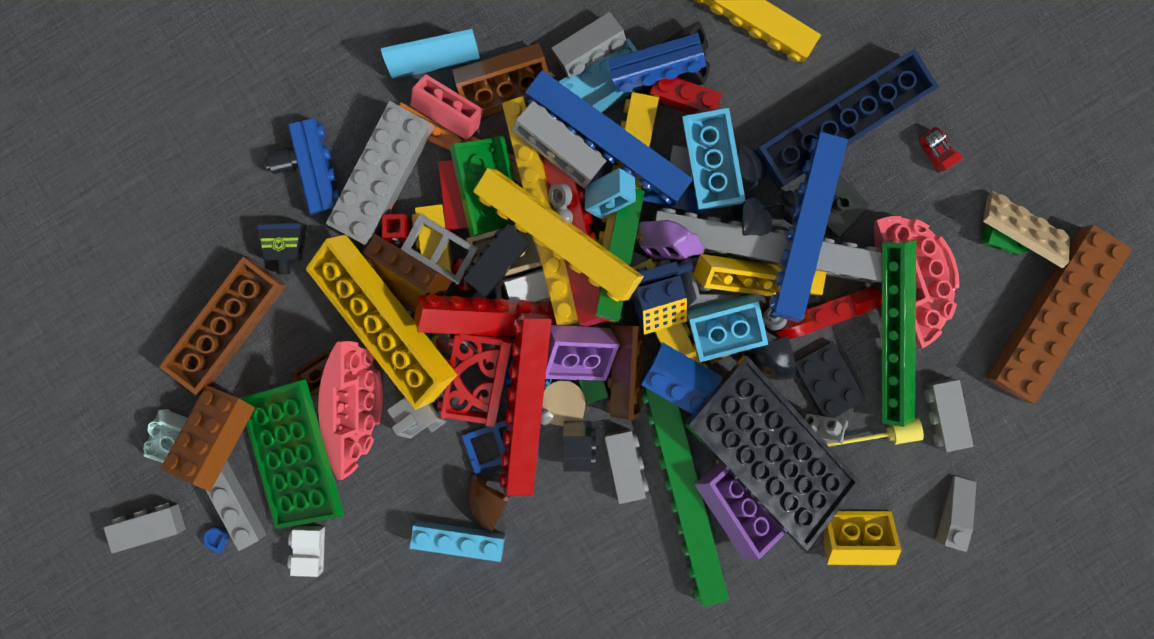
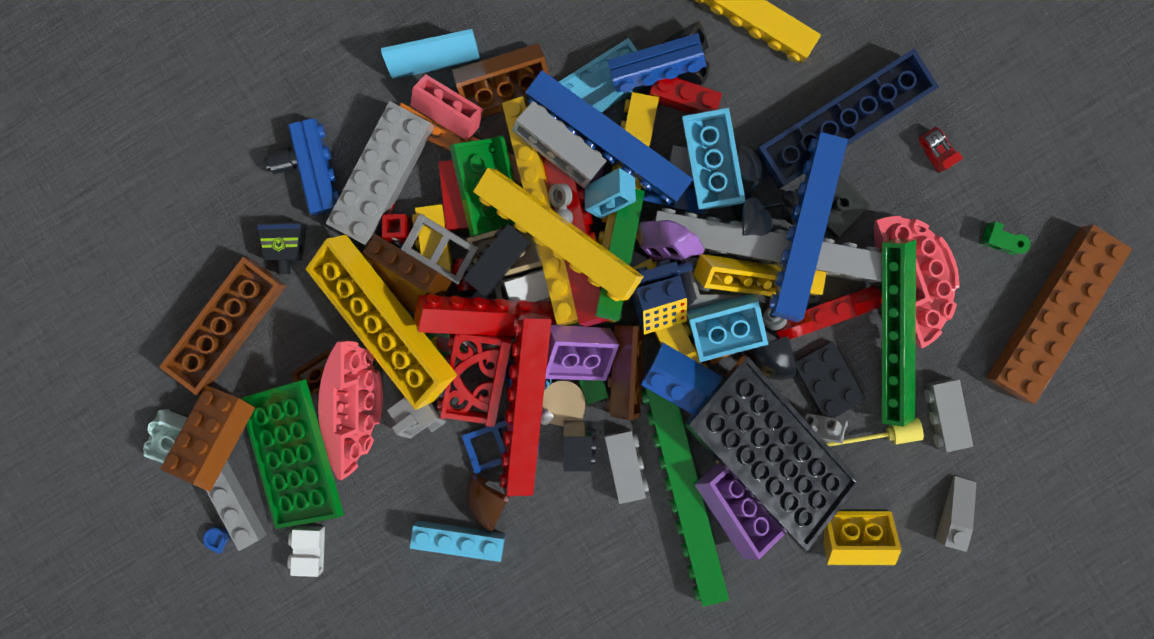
light grey brick [104,502,186,554] -> none
light grey brick [552,12,627,79] -> none
tan plate [983,191,1070,268] -> none

